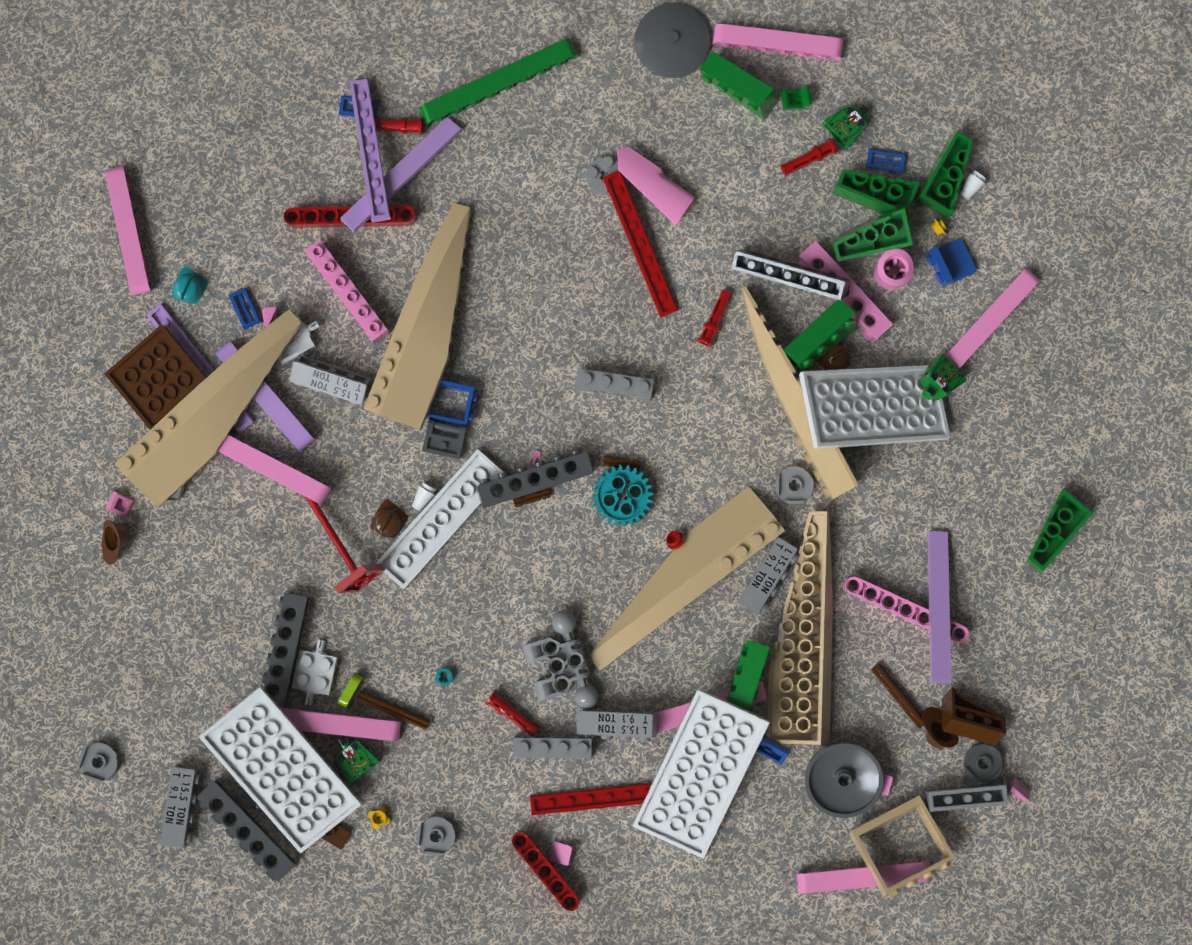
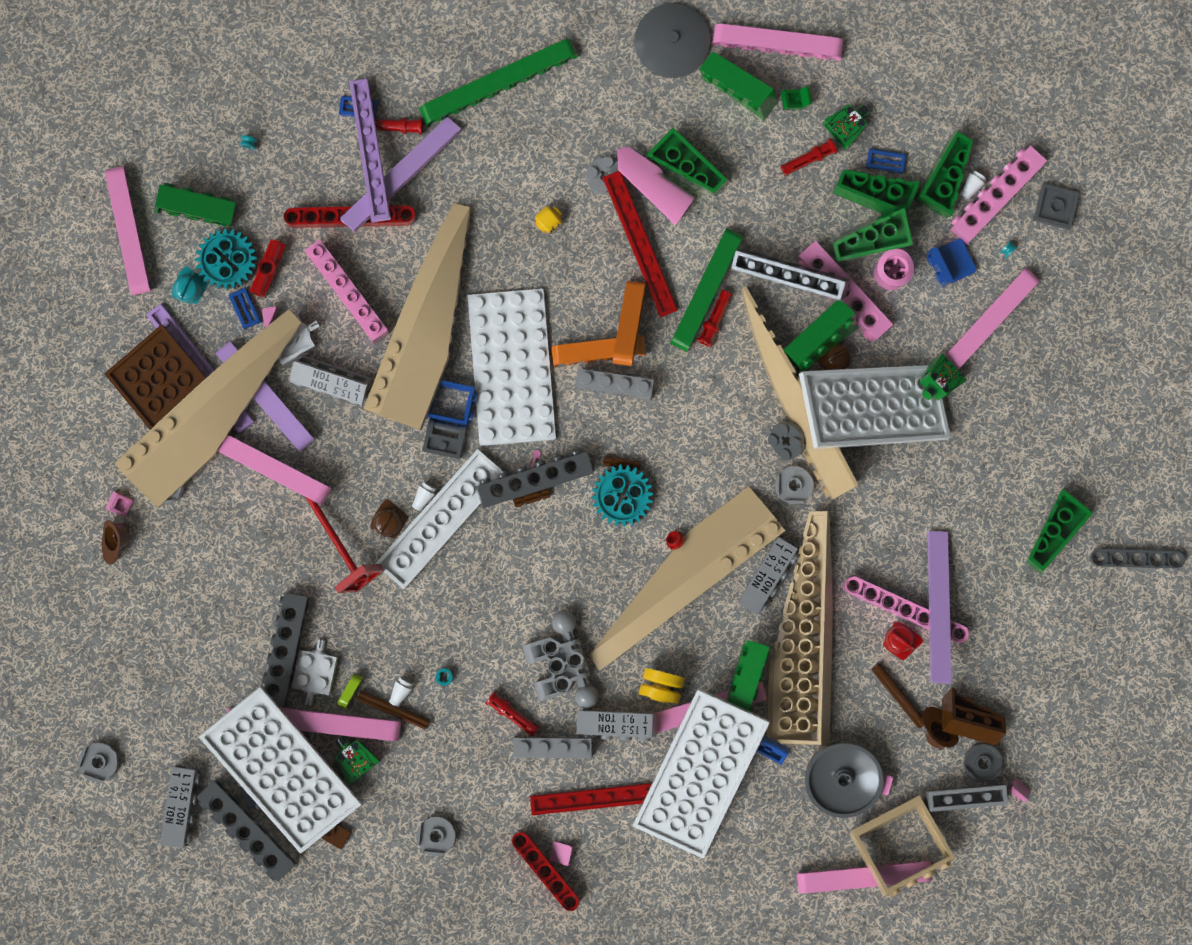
yellow plate [368,806,390,829] -> none
yellow plate [930,218,947,237] -> none
none -> green wedge [154,183,236,227]
none -> teal gear [195,228,258,291]
none -> teal bush [239,135,258,150]
none -> red piece [249,239,287,298]
none -> white cone [389,676,413,707]
none -> white plate [468,289,556,446]
none -> yellow head [534,205,563,234]
none -> orange beam [551,335,646,367]
none -> orange beam [613,280,646,366]
none -> yellow wheel [638,668,686,704]
none -> green wedge [647,127,728,196]
none -> green beam [670,227,743,352]
none -> dark grey plate [768,421,806,460]
none -> red piece [883,622,923,661]
none -> bright pink brick [950,145,1047,245]
none -> teal bush [1000,240,1018,259]
none -> dark grey plate [1033,183,1080,230]
none -> dark grey beam [1089,549,1185,569]

